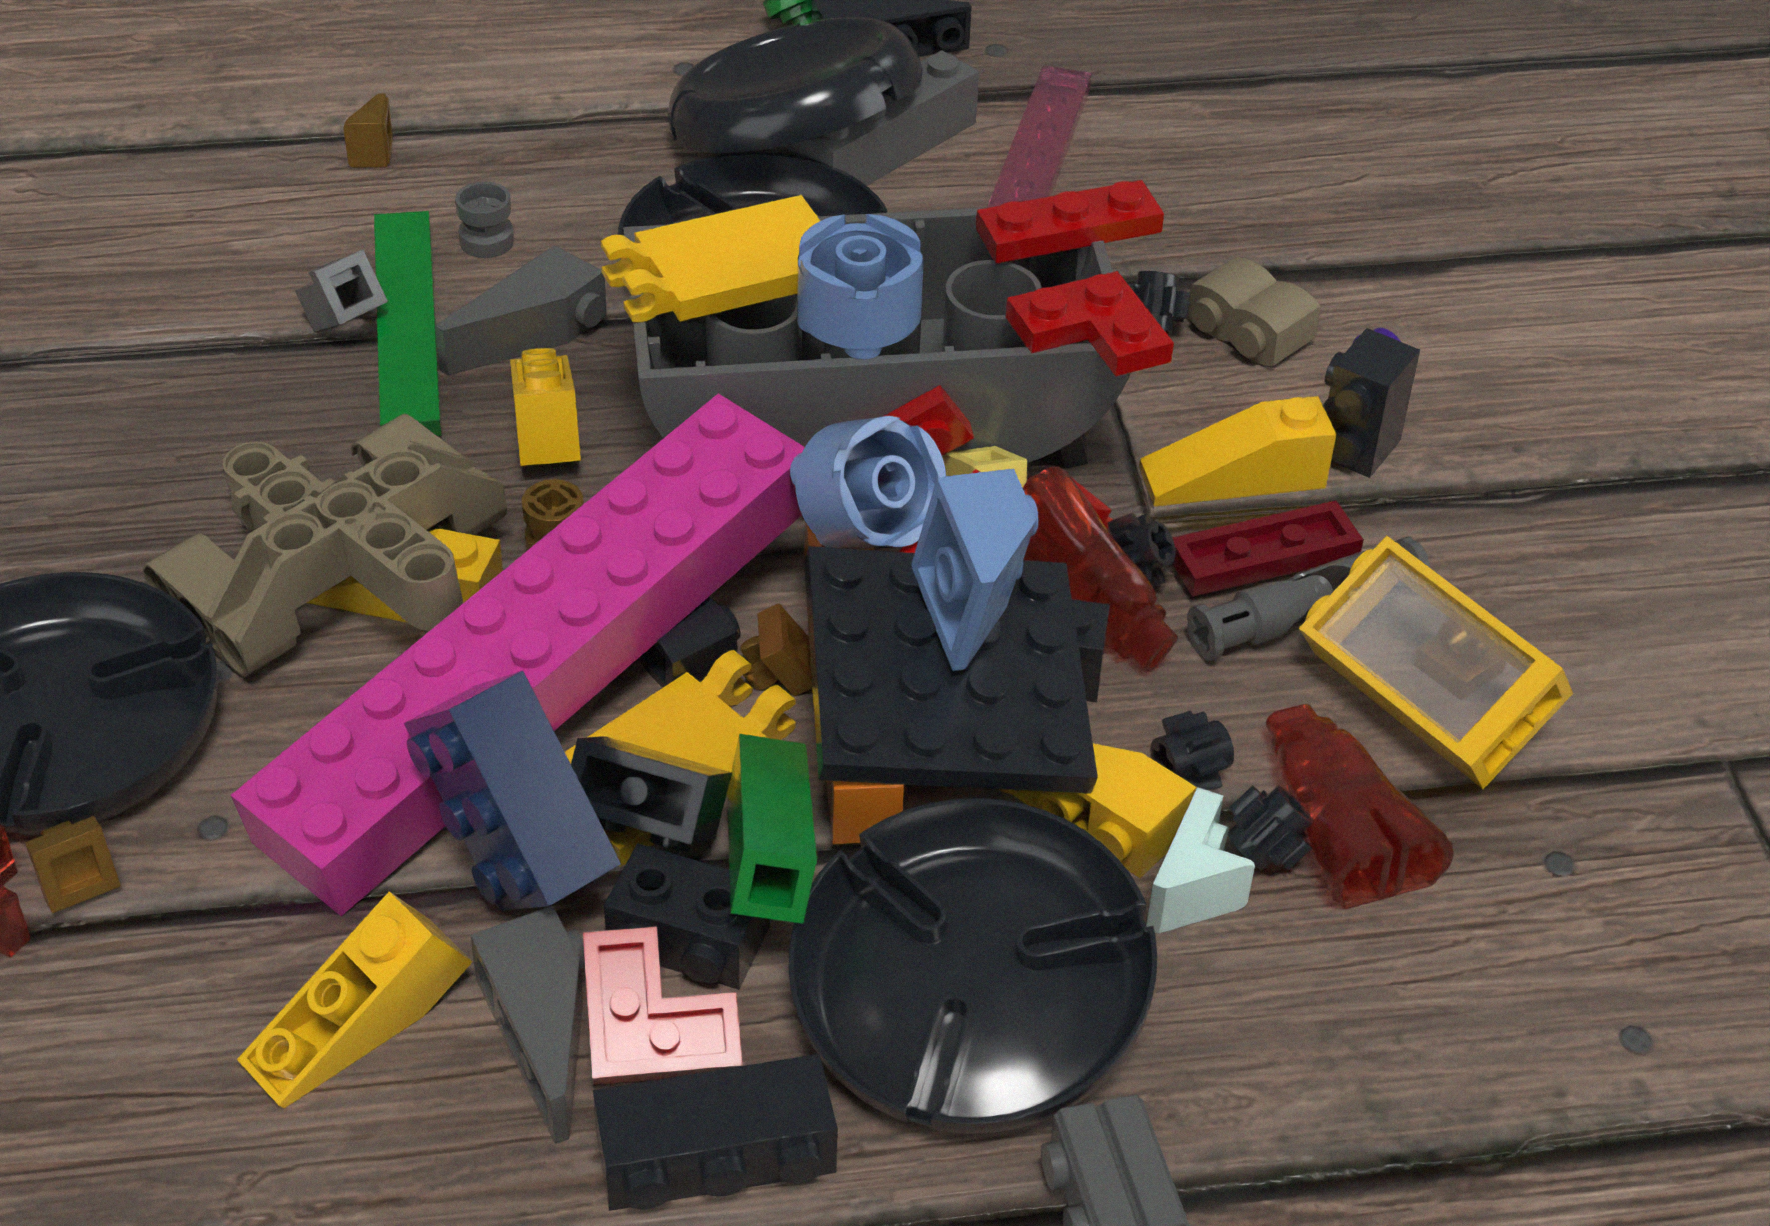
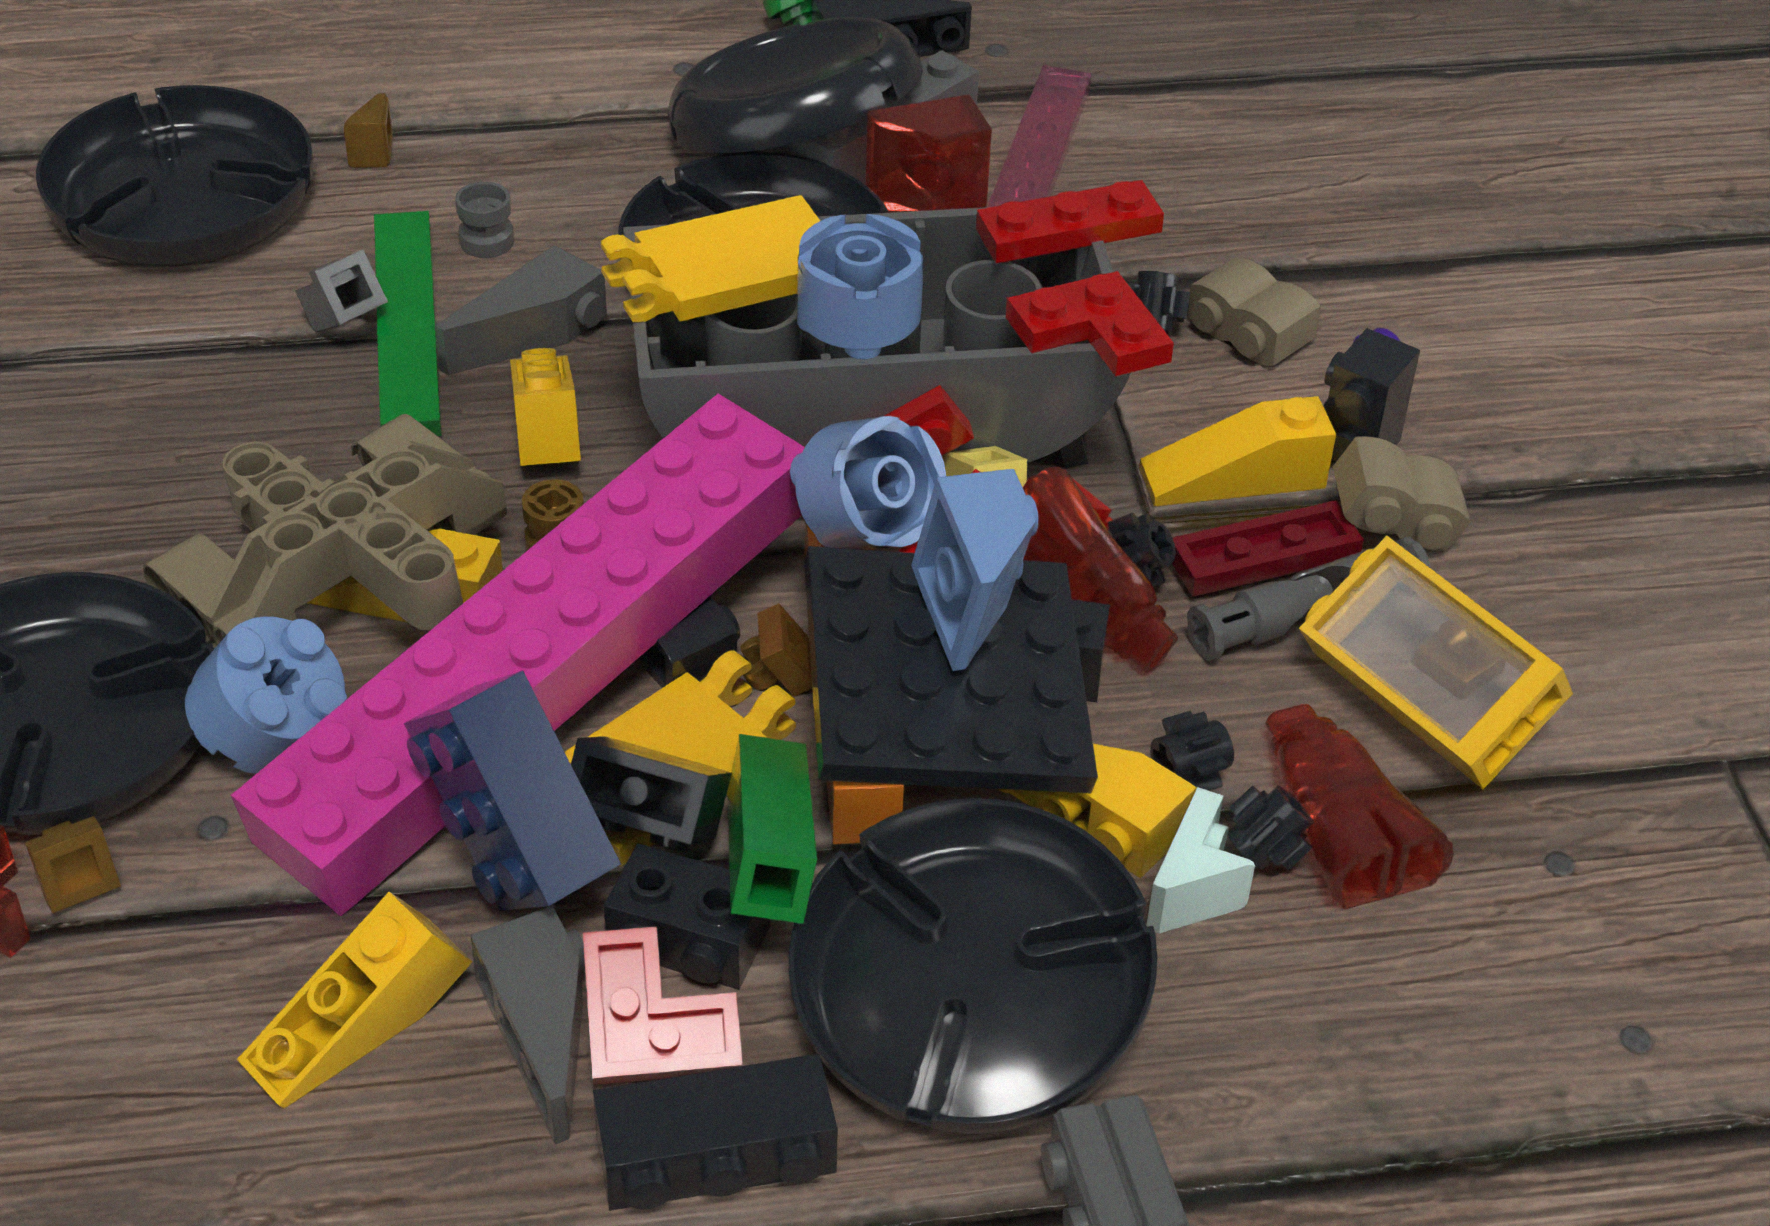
none -> black piece [36,85,313,267]
none -> medium blue brick [185,617,347,774]
none -> clear red slope [865,94,992,213]
none -> dark tan brick [1333,437,1471,552]

